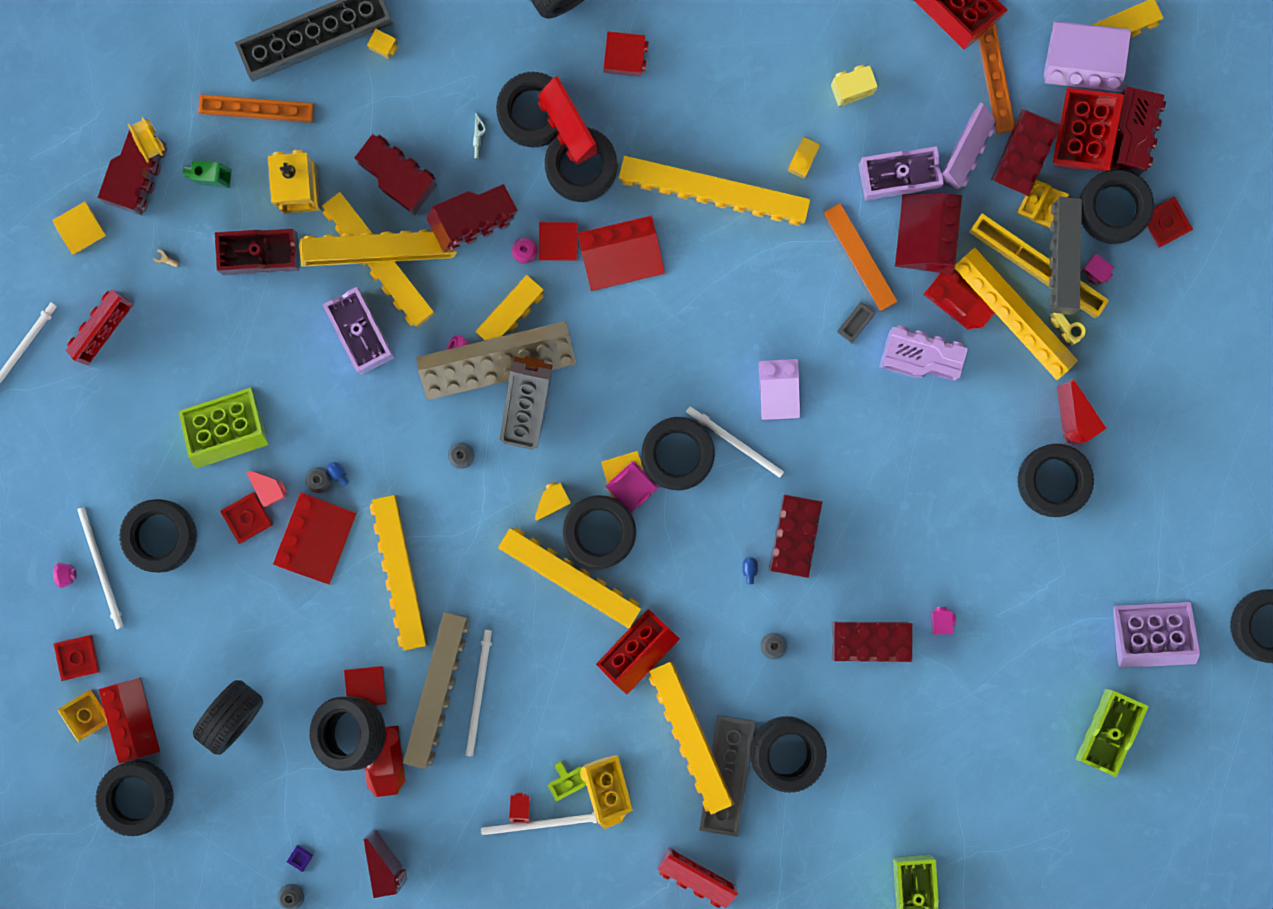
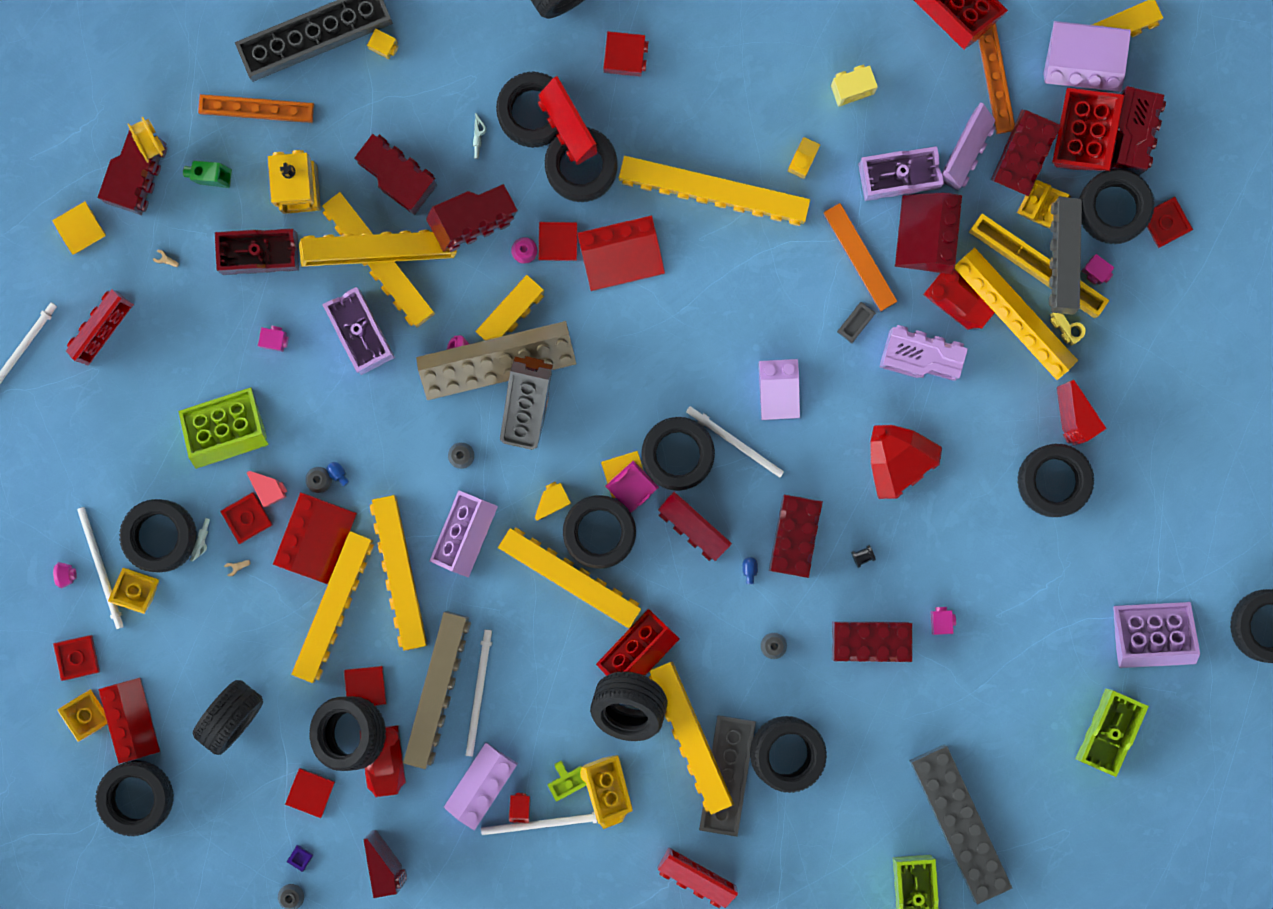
none -> yellow slope [108,568,159,614]
none -> light aqua hand [190,518,210,562]
none -> tan piece [224,560,251,576]
none -> dark pink brick [258,326,289,352]
none -> red tile [285,768,335,818]
none -> yellow brick [291,531,374,683]
none -> lavender slope [430,490,498,578]
none -> lavender slope [444,743,518,831]
none -> black tyre [590,671,668,741]
none -> dark red slope [658,492,732,561]
none -> black bush [851,545,876,568]
none -> red brick [870,425,942,499]
none -> dark grey brick [909,745,1012,905]

